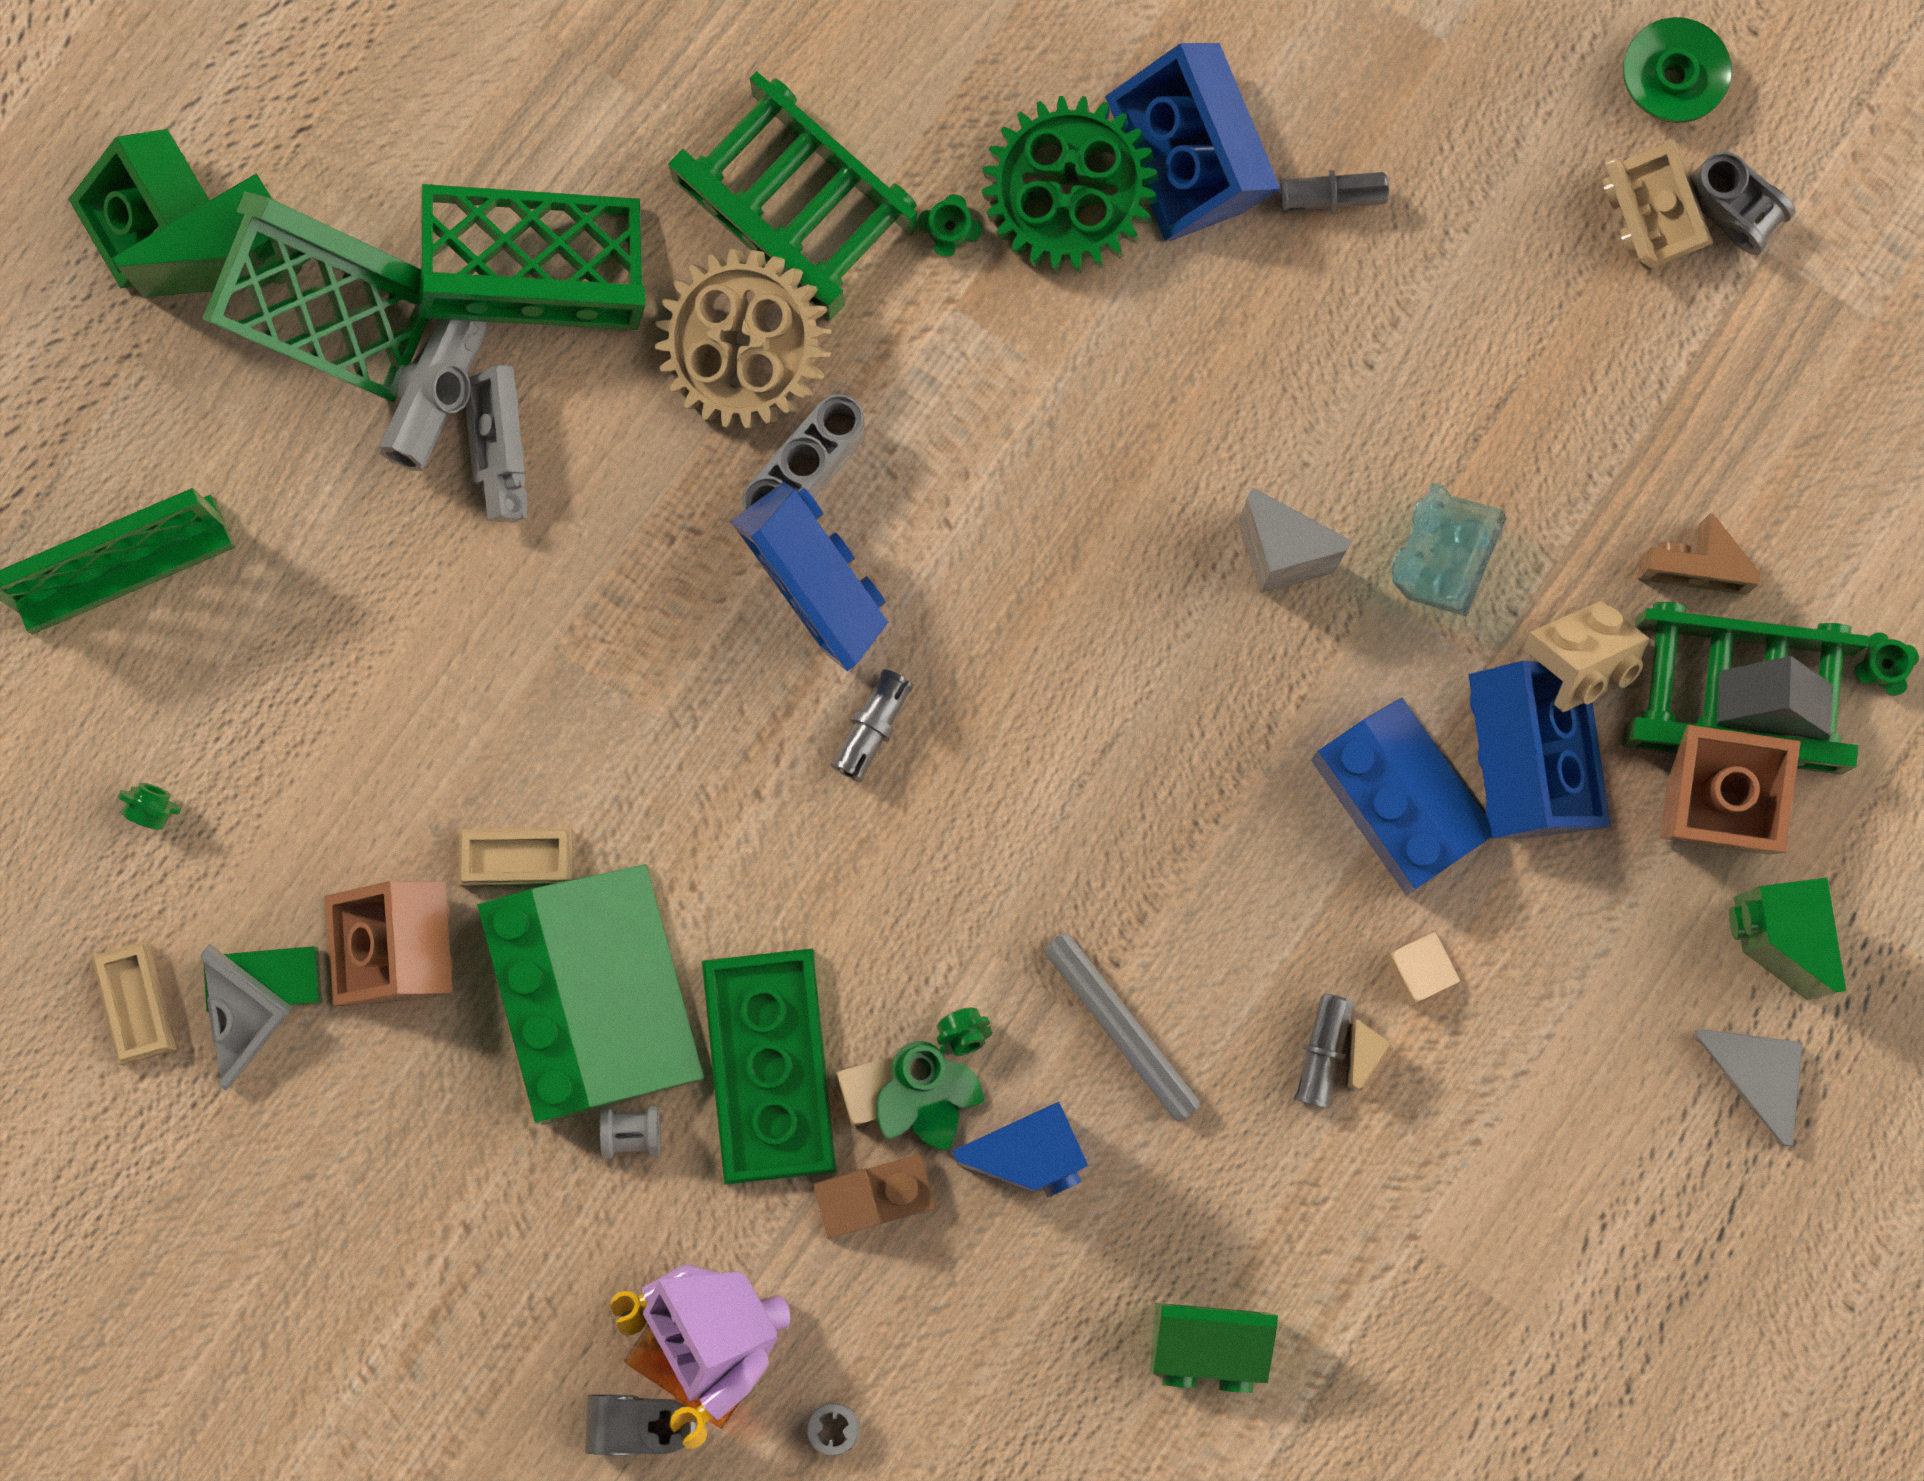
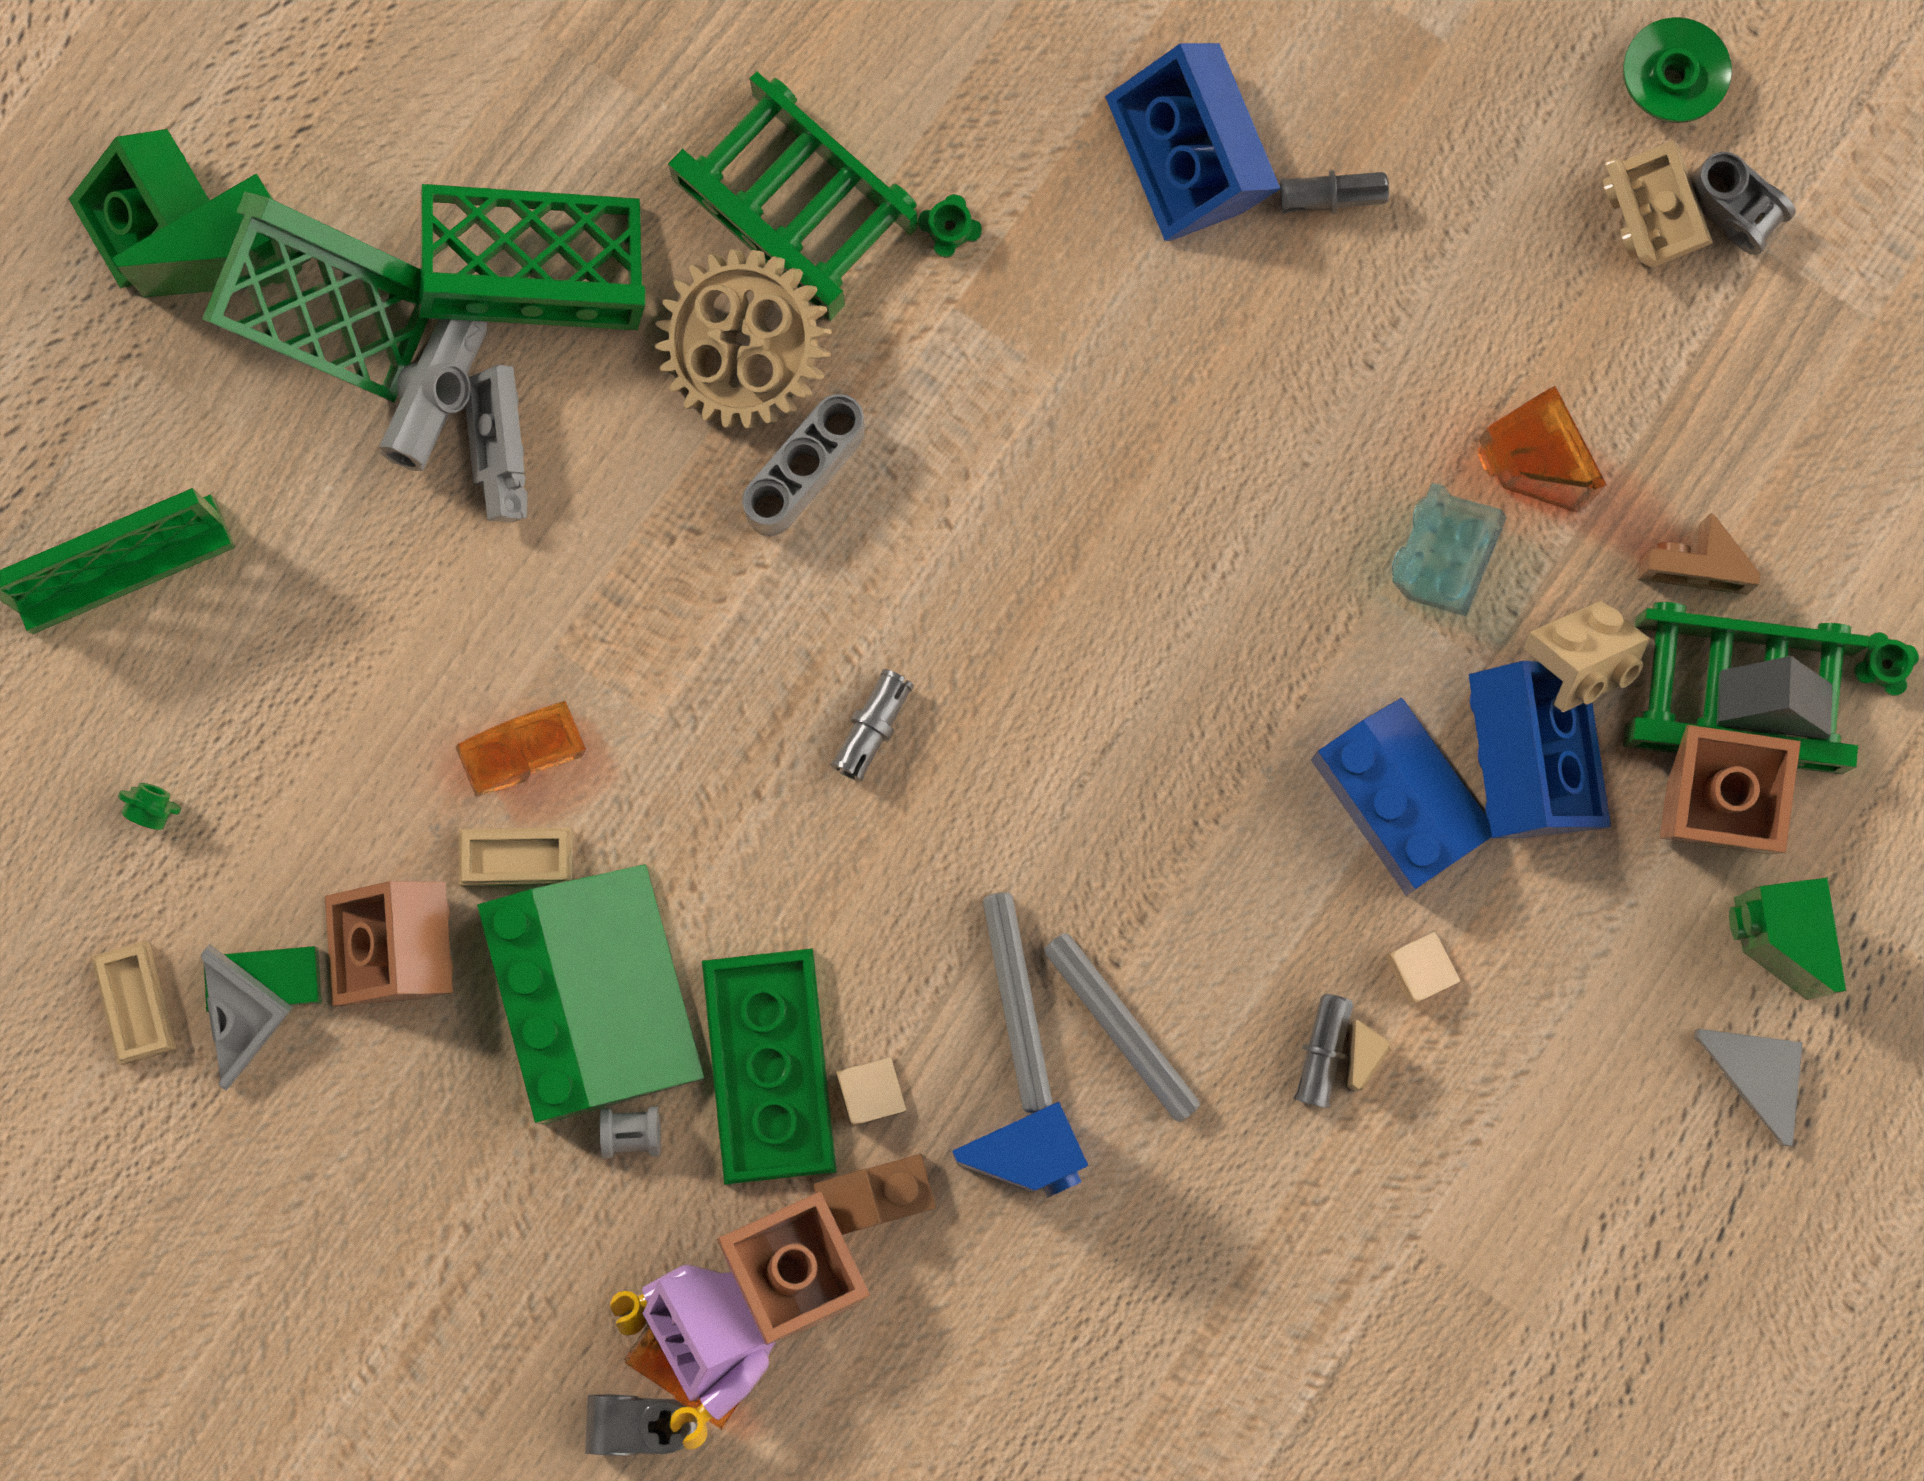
blue slope [730,482,889,671] -> none
light grey bush [807,1403,861,1456] -> none
green plate [876,1041,984,1151] -> none
green plate [936,1007,993,1056] -> none
green gear [982,96,1158,274] -> none
green slope [1150,1303,1278,1393] -> none
light grey slope [1238,488,1352,593] -> none
none -> clear orange slope [456,700,586,797]
none -> nougat slope [717,1191,870,1345]
none -> light grey axle [983,892,1052,1113]
none -> clear orange slope [1477,386,1607,513]

